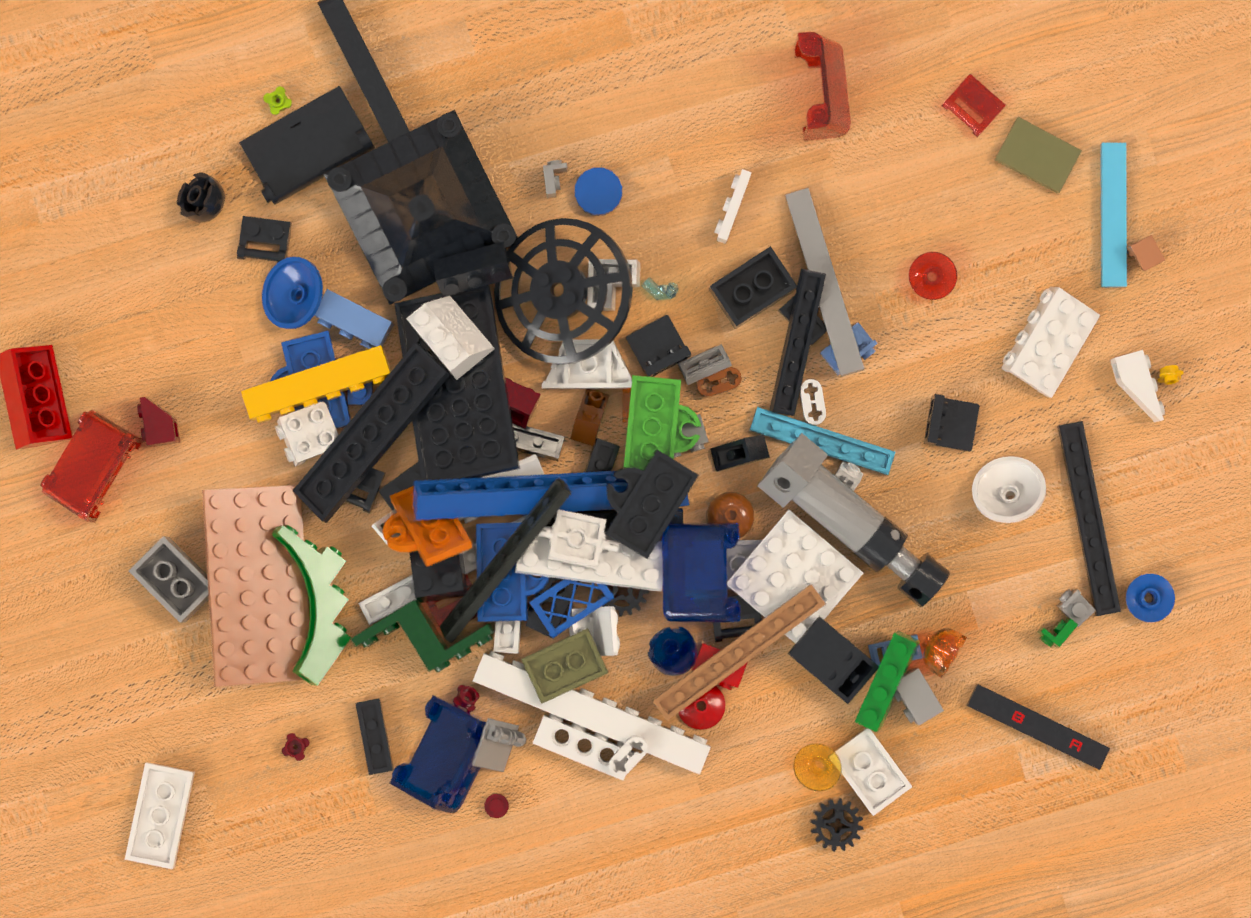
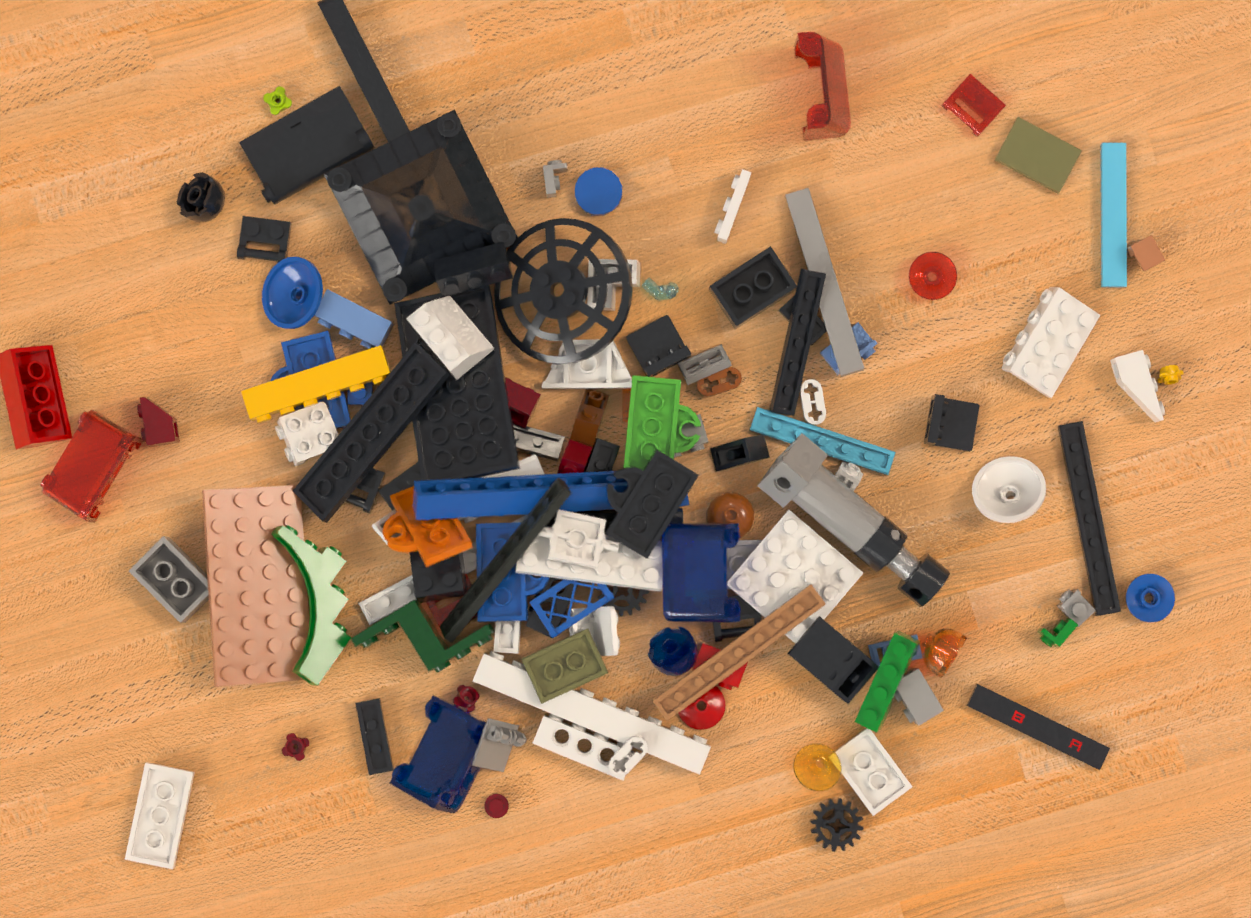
none -> dark red slope [557,439,592,474]

